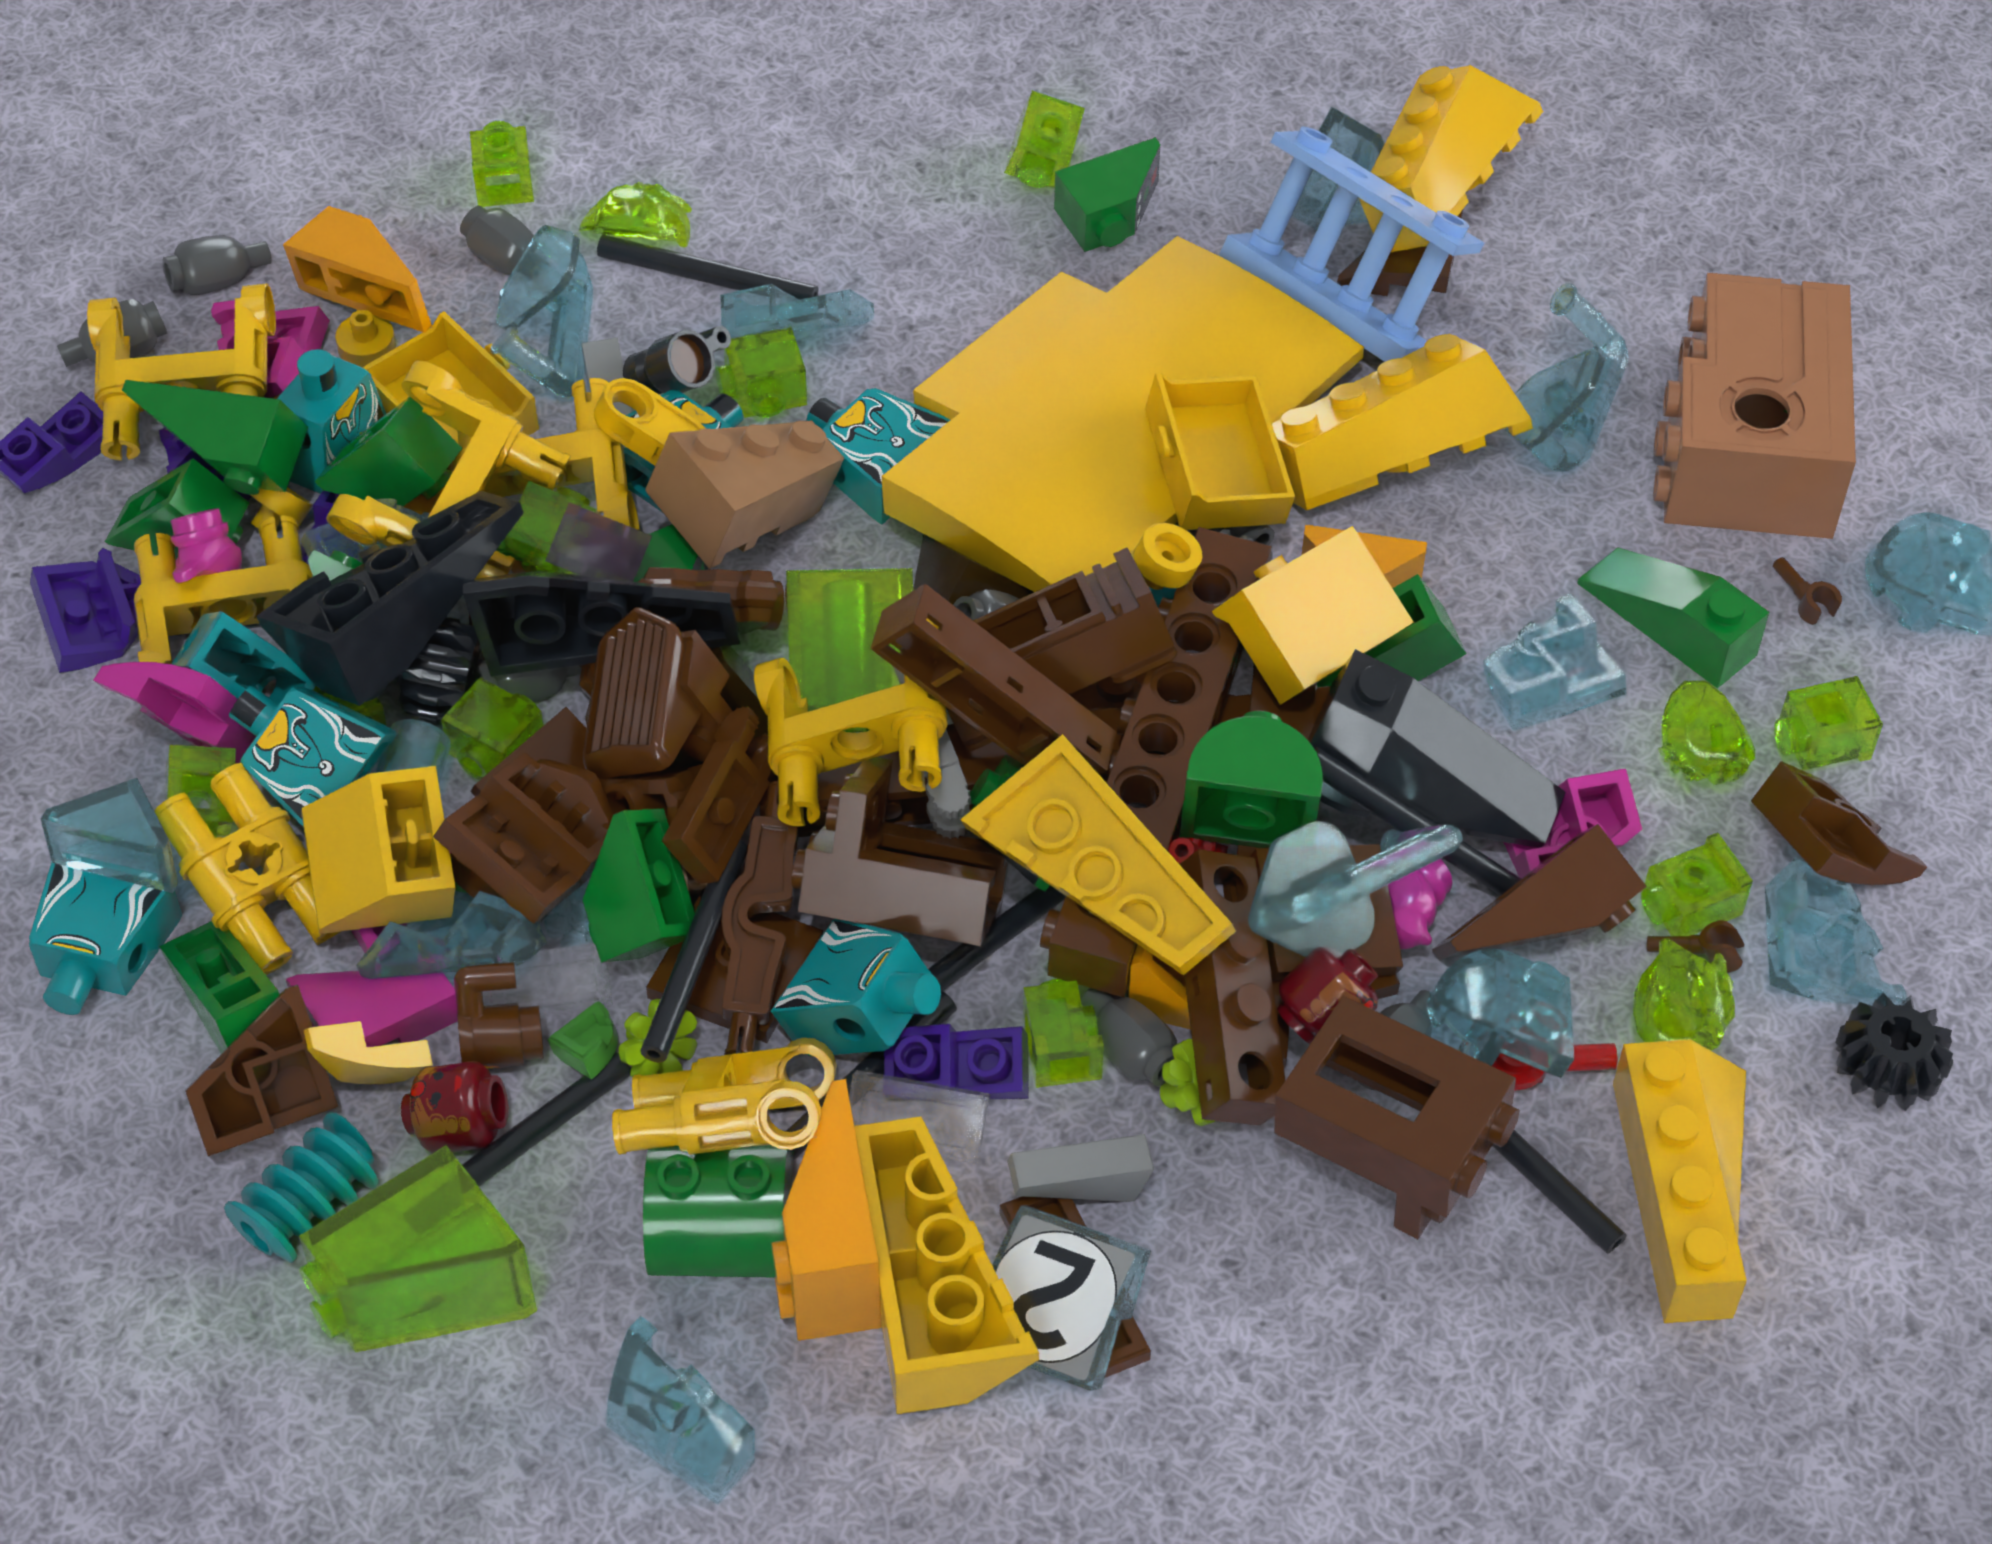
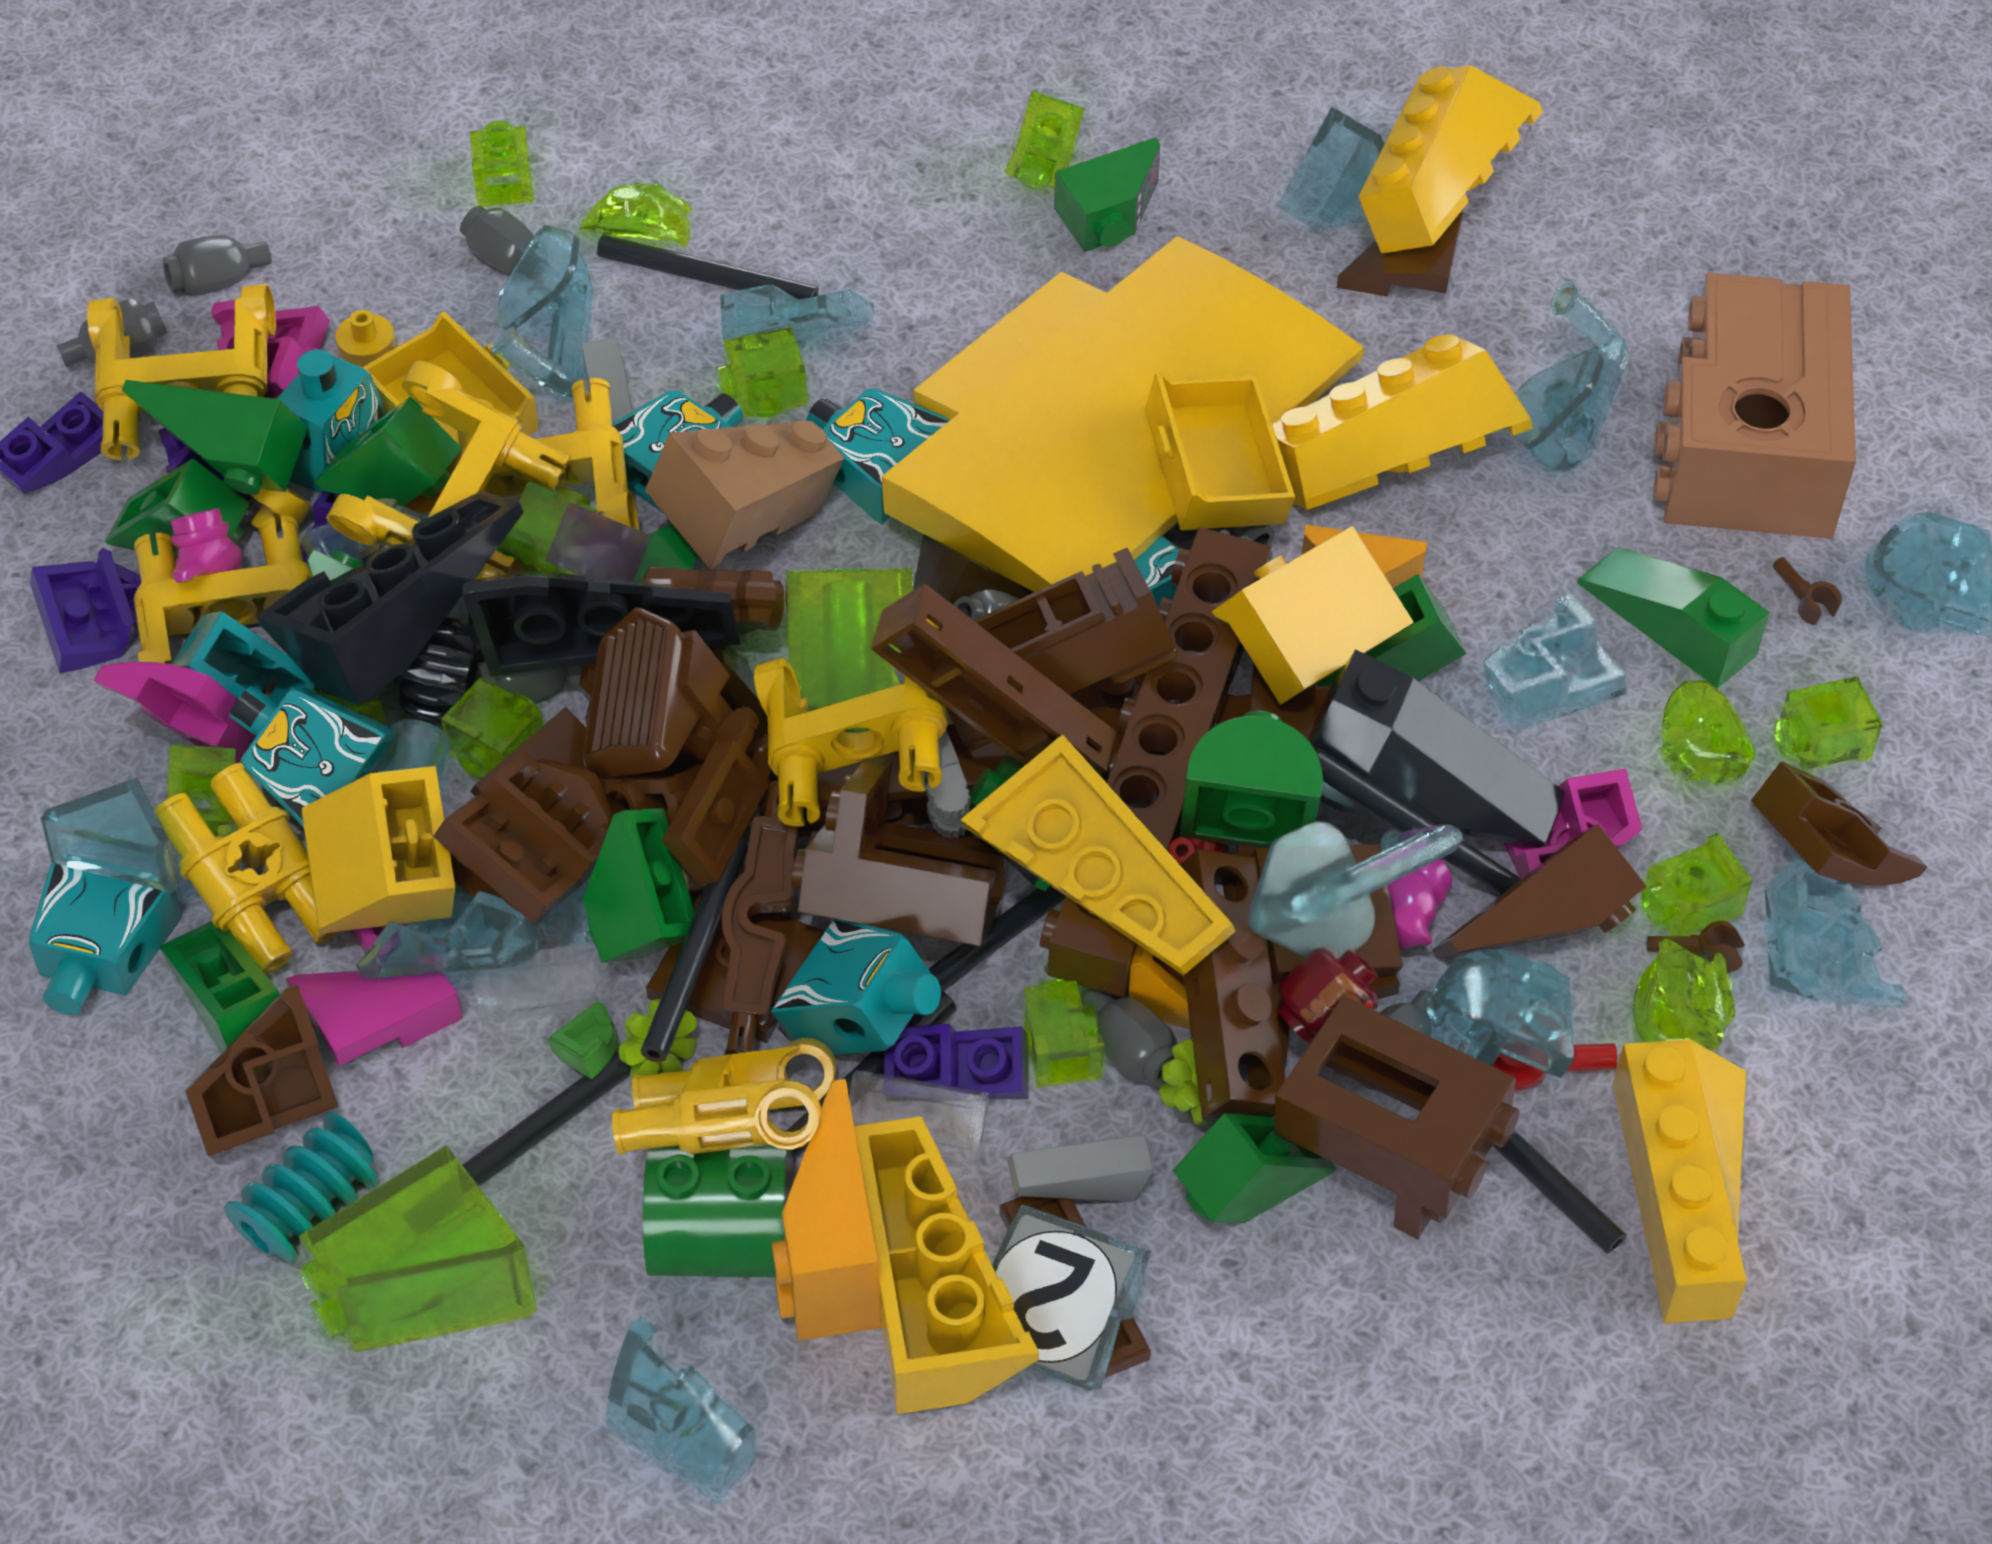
light orange slope [283,206,432,333] -> none
yellow slope [304,1021,433,1084] -> none
dark red head [401,1061,509,1154] -> none
reddish brown piece [454,962,544,1069] -> none
yellow piece [594,378,706,466] -> none
black piece [623,326,731,395] -> none
yellow tile [1134,523,1202,590] -> none
light blue fence [1219,127,1484,362] -> none
black gear [1835,992,1954,1111] -> none
none -> green slope [1172,1113,1337,1223]

